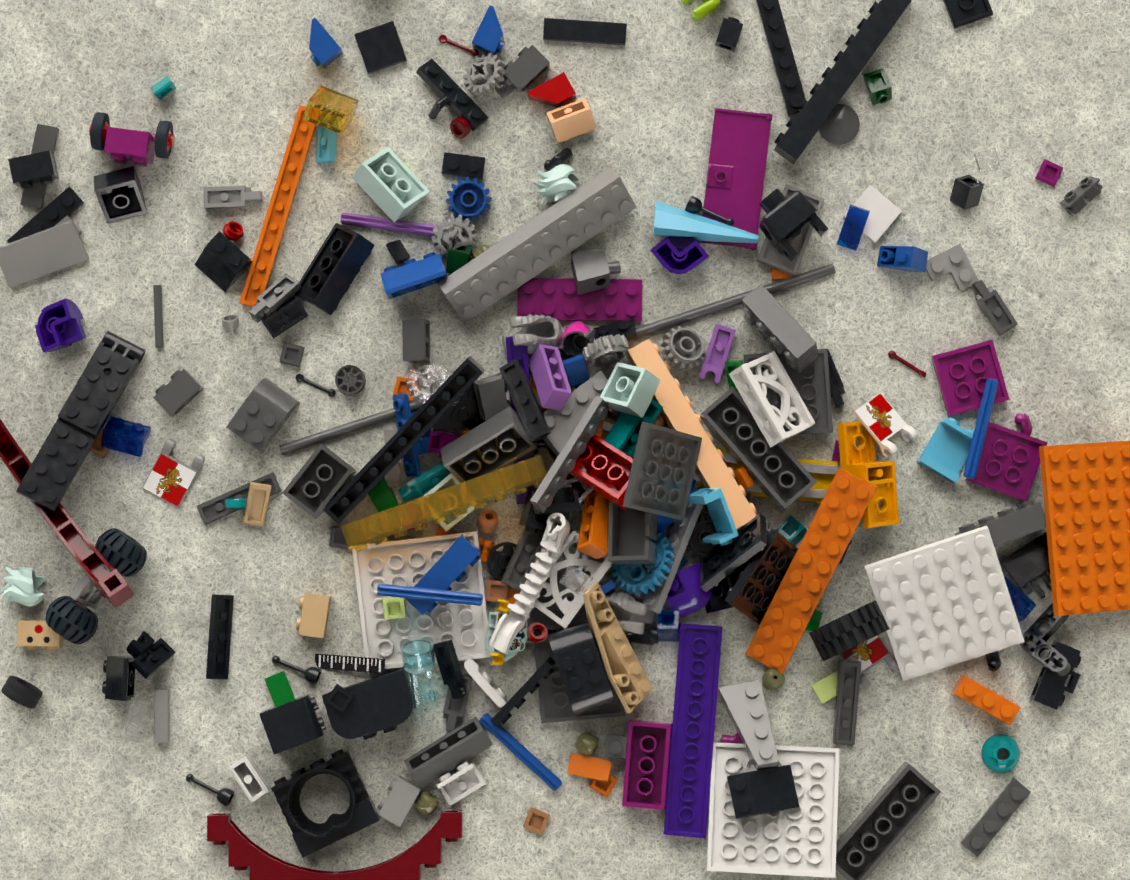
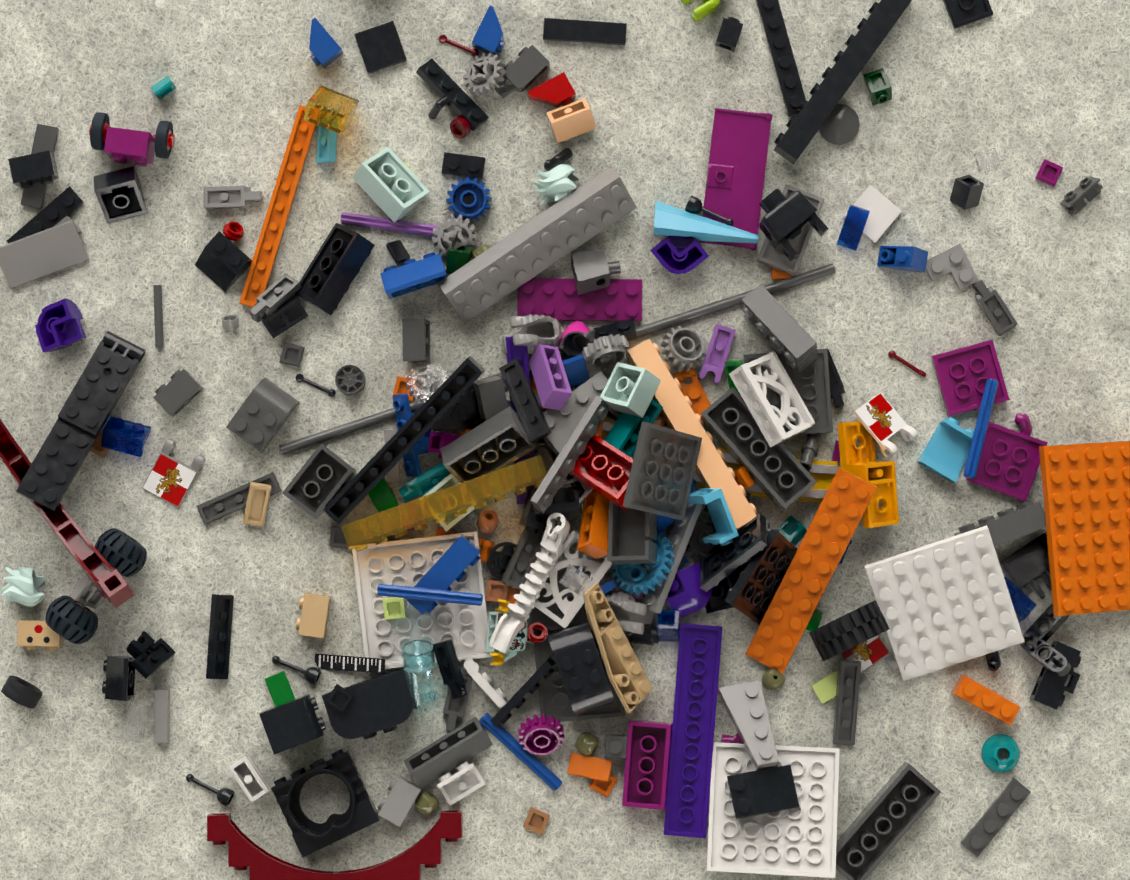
teal tile [225,498,247,508] -> none
none -> magenta gear [518,714,565,755]
none -> orange plate [673,368,711,424]
none -> dark grey pin [800,433,821,471]

